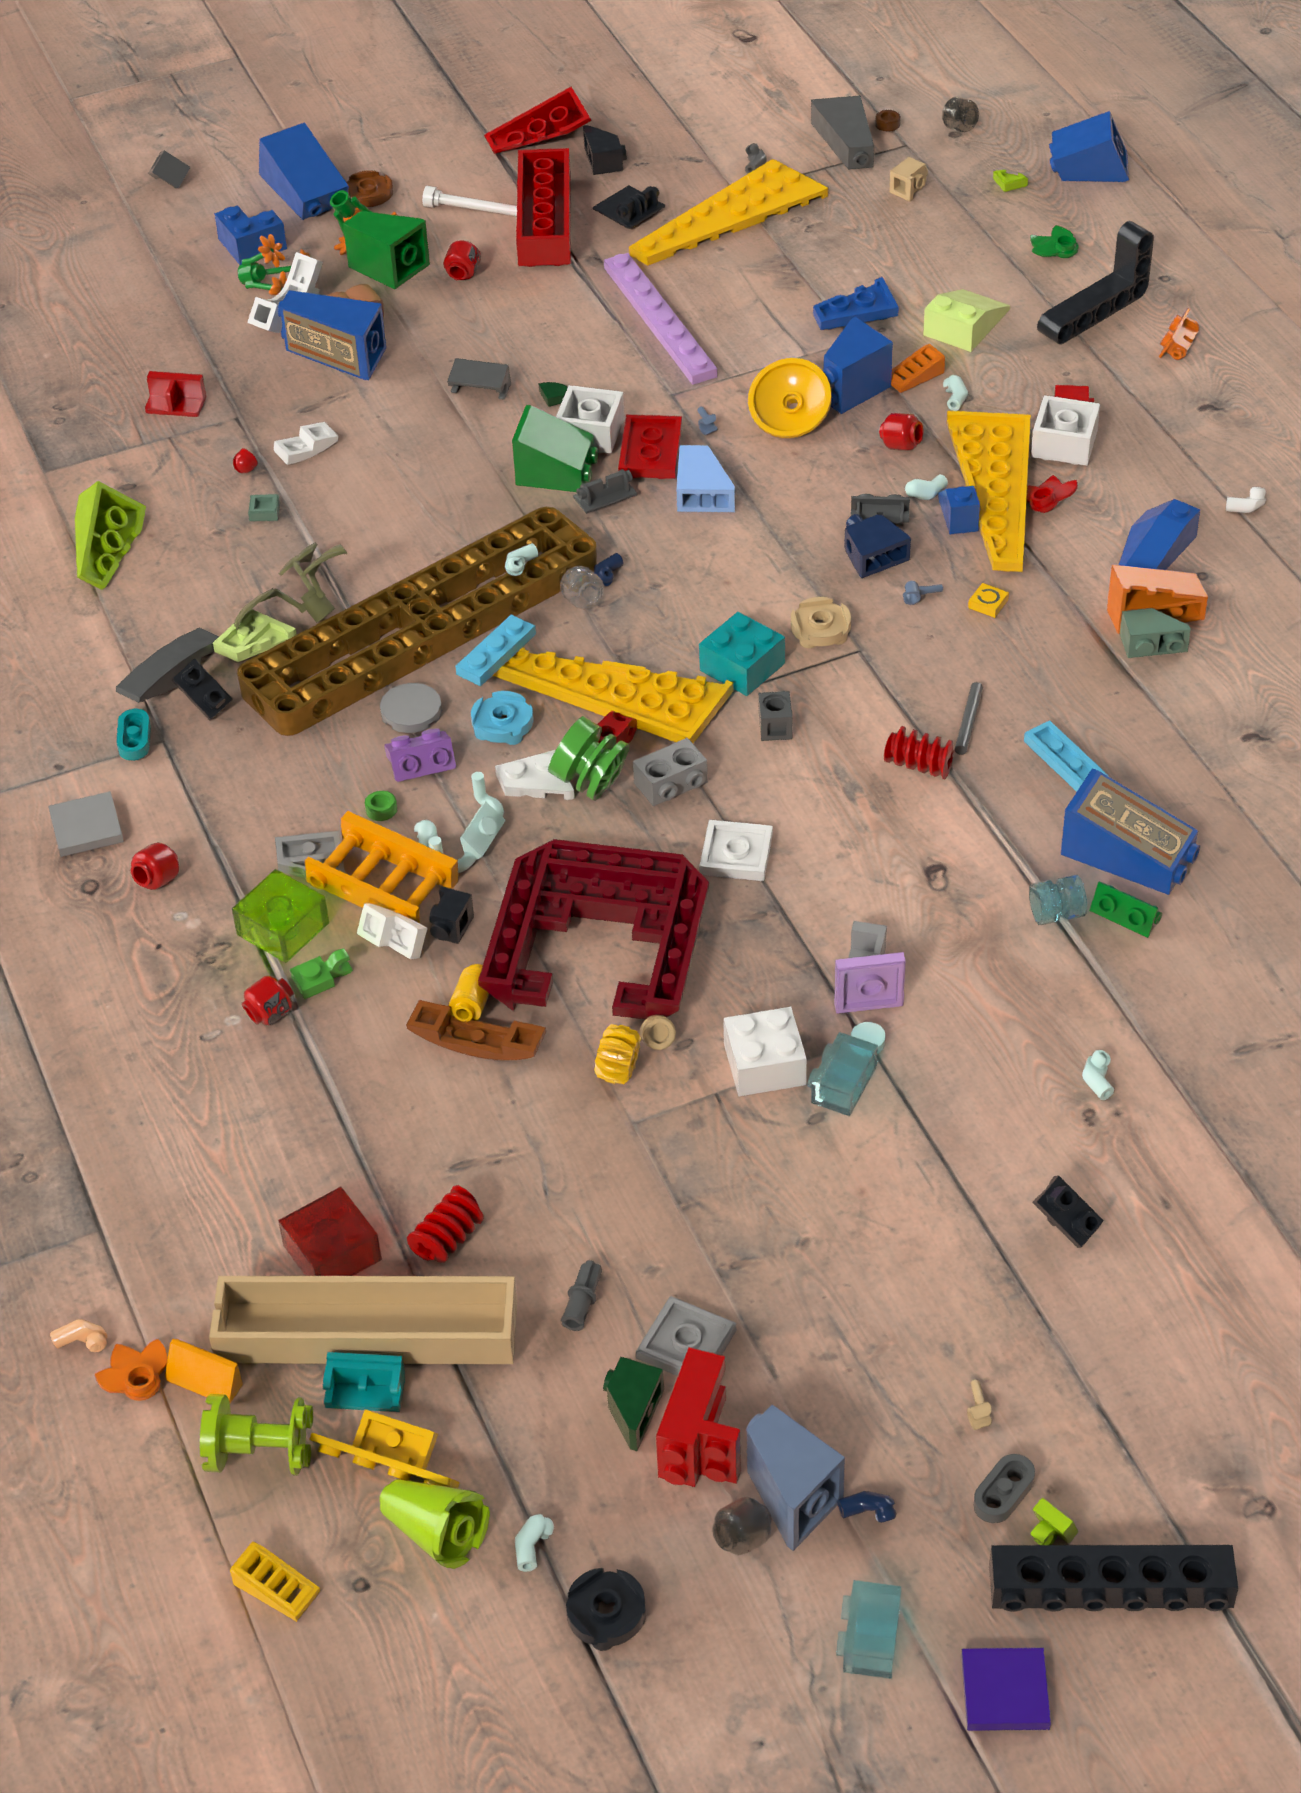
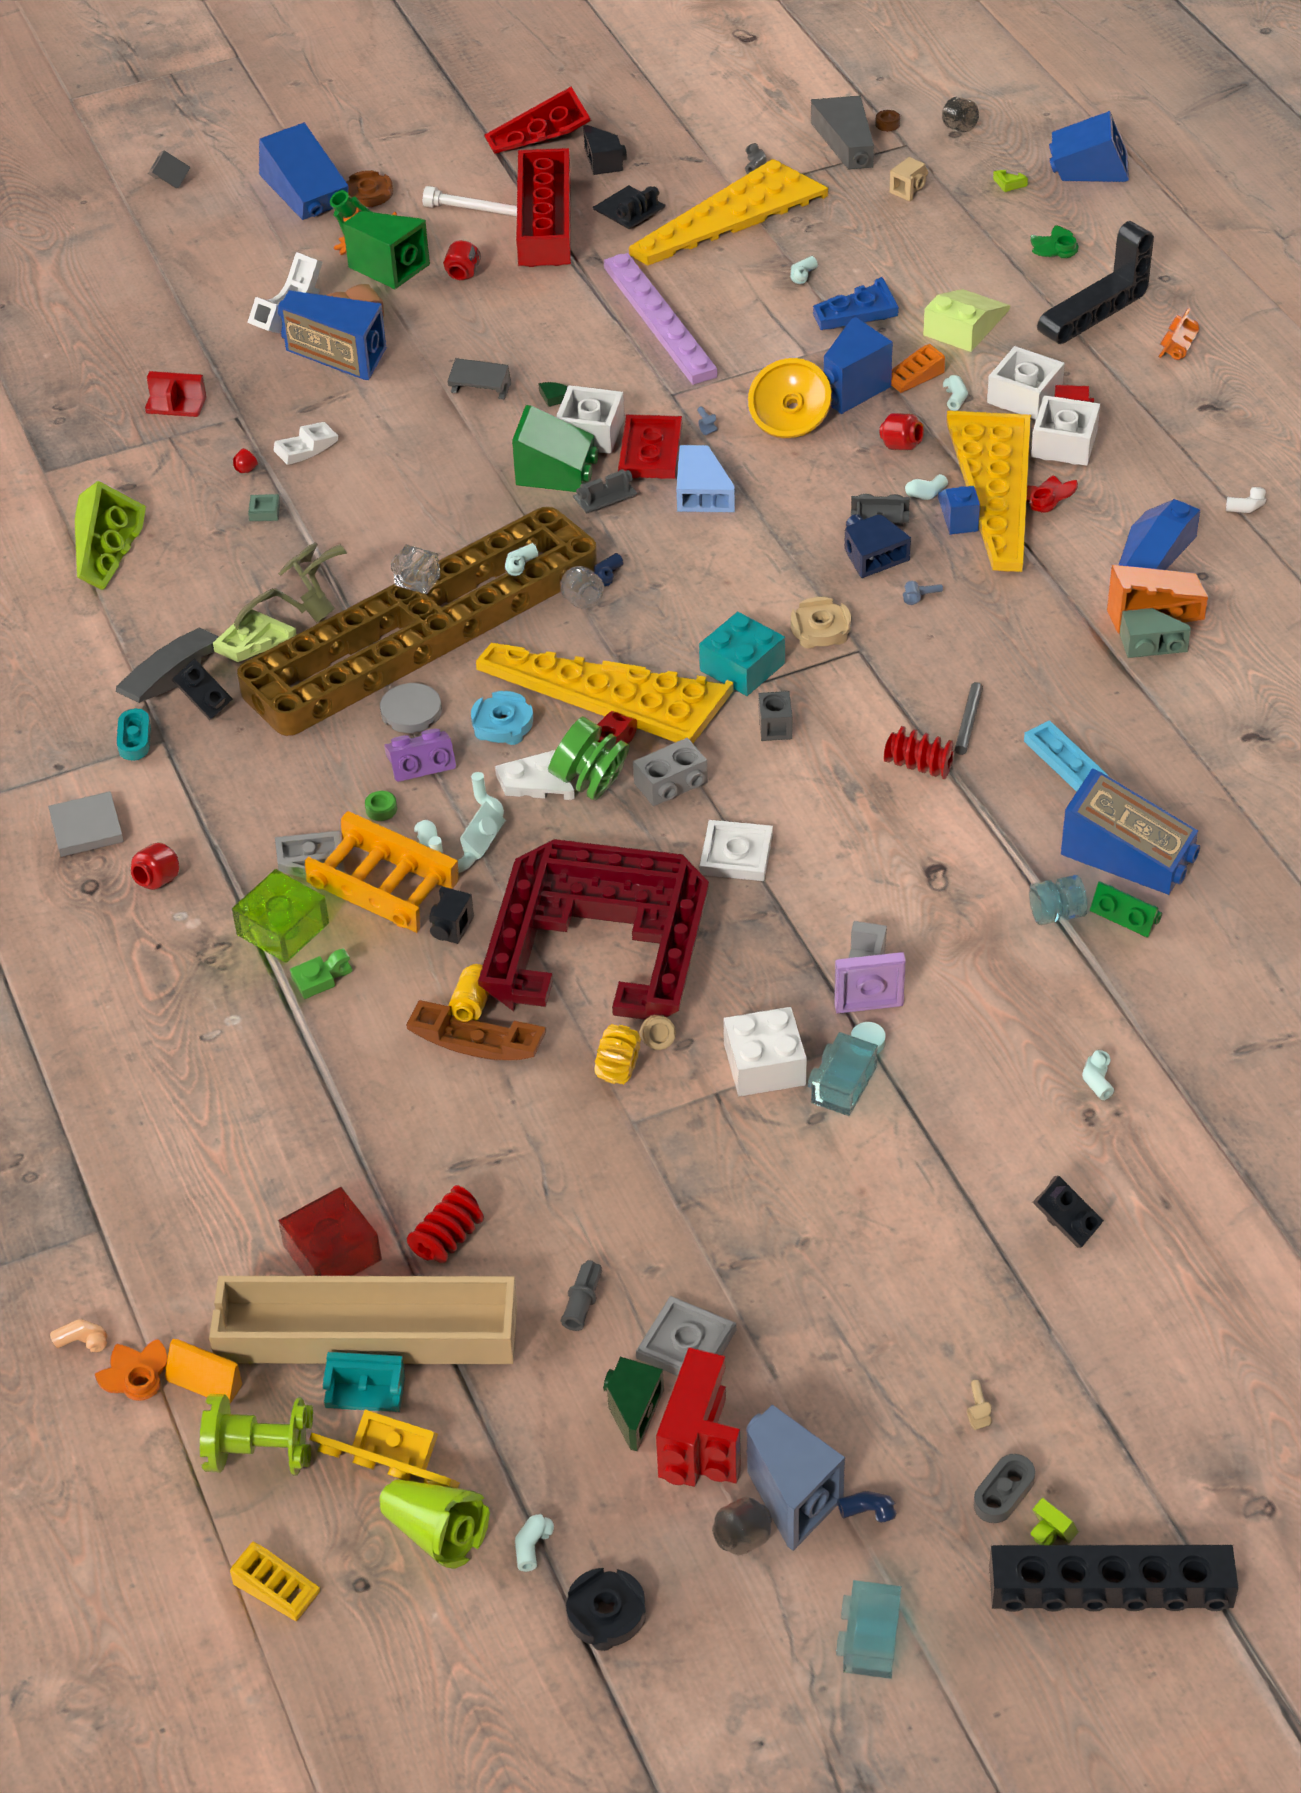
blue brick [214,205,287,265] -> none
plant [238,234,310,296] -> none
red head [242,975,294,1025] -> none
white slope [357,903,427,959] -> none
medium azure plate [455,615,536,687] -> none
dark purple tile [961,1648,1051,1731] -> none
yellow tile [968,583,1009,618] -> none
none -> clear brick [391,544,440,594]
none -> light aqua arm [790,256,818,284]
none -> white brick [987,346,1065,420]

